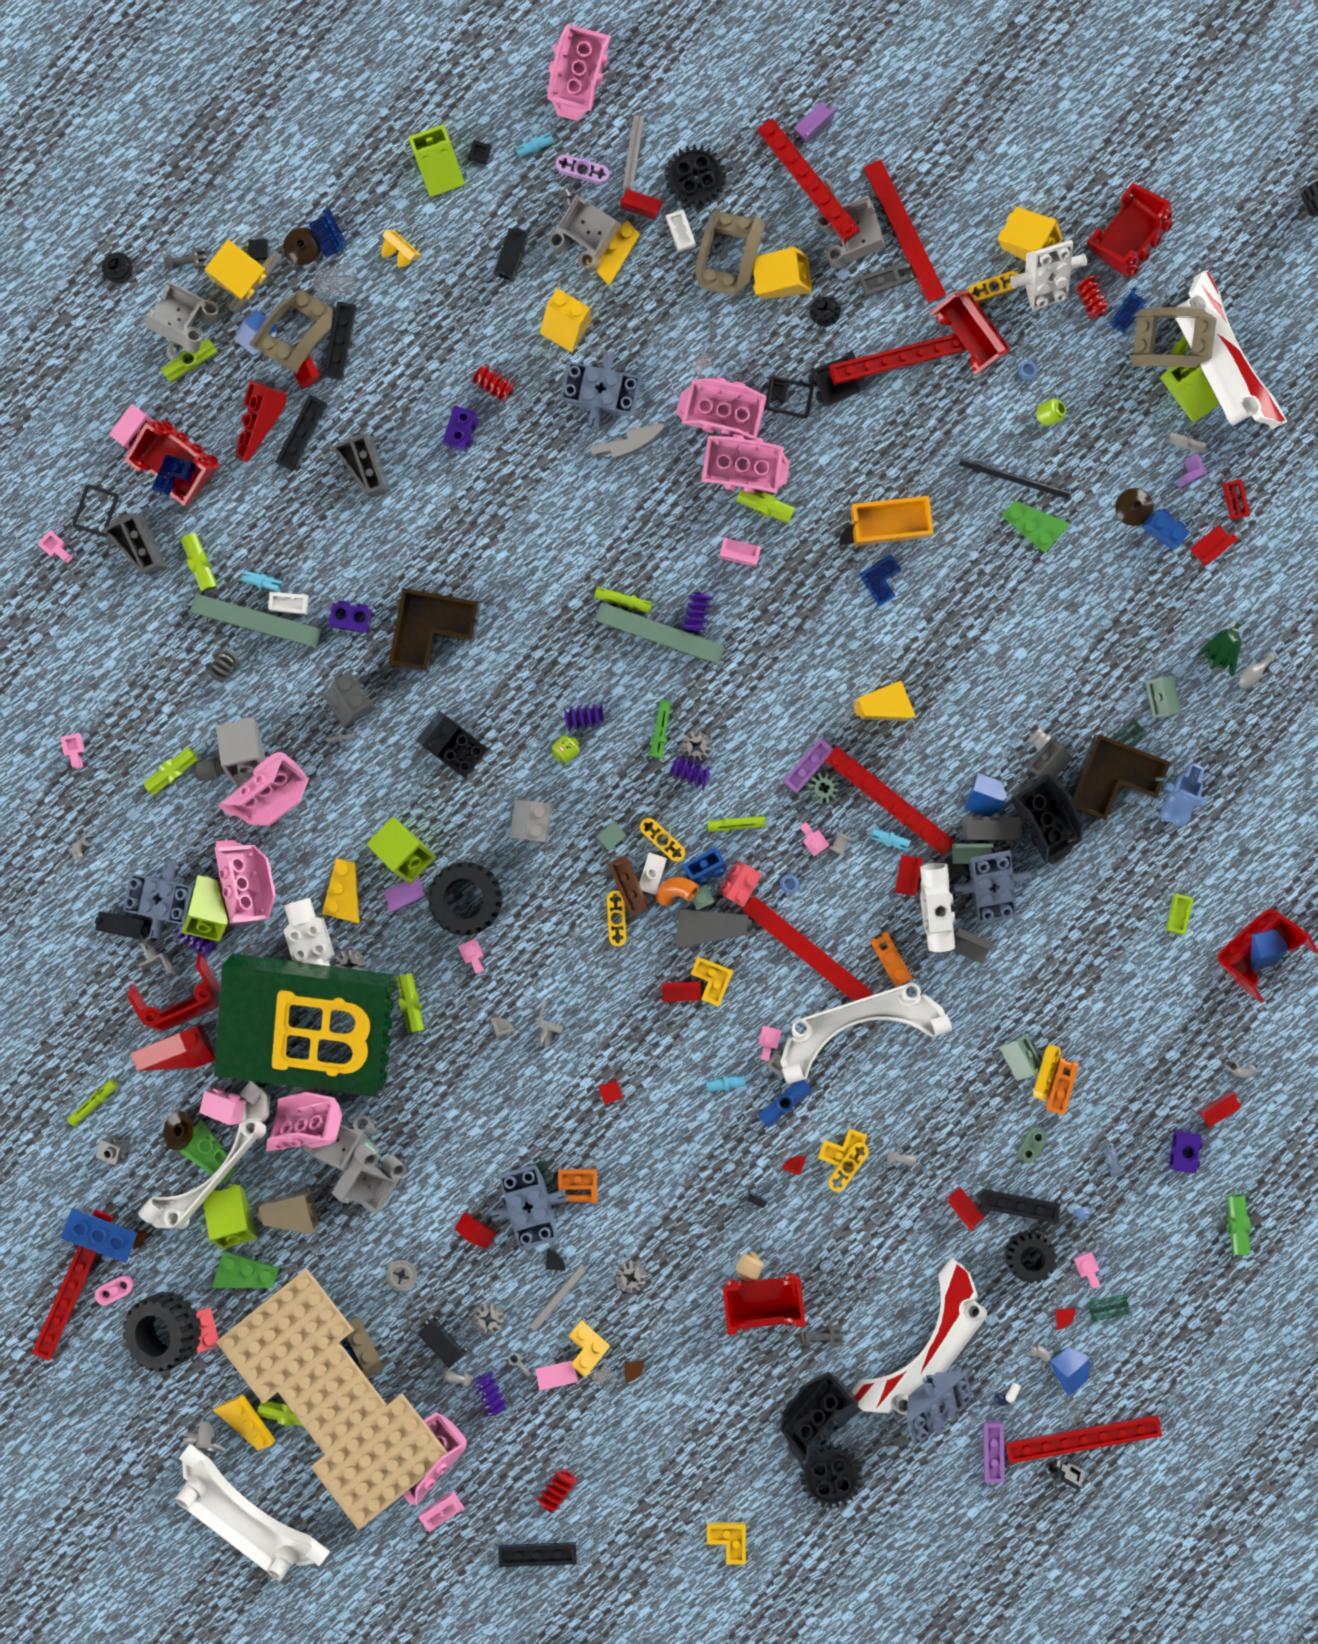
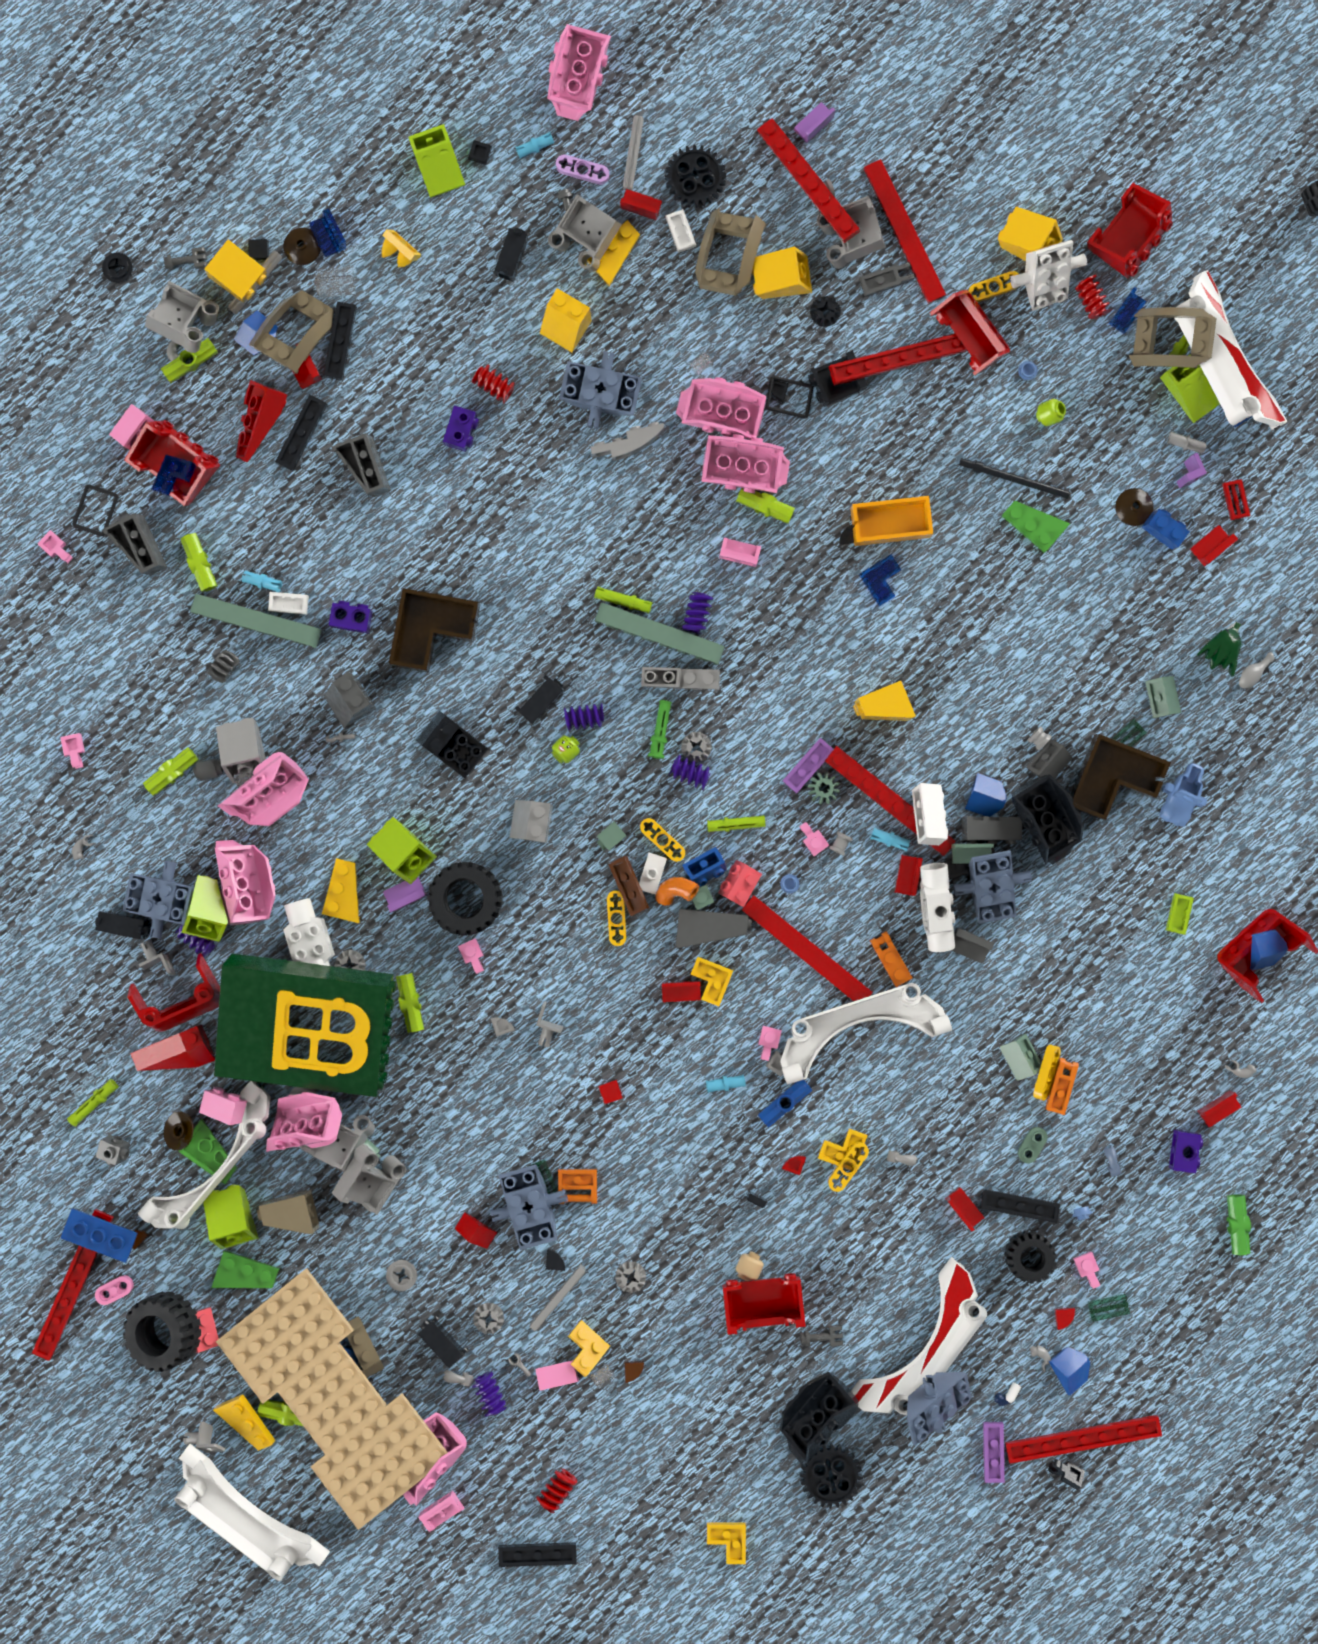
none -> black brick [515,674,564,726]
none -> light grey slope [641,667,720,690]
none -> white brick [912,783,948,845]

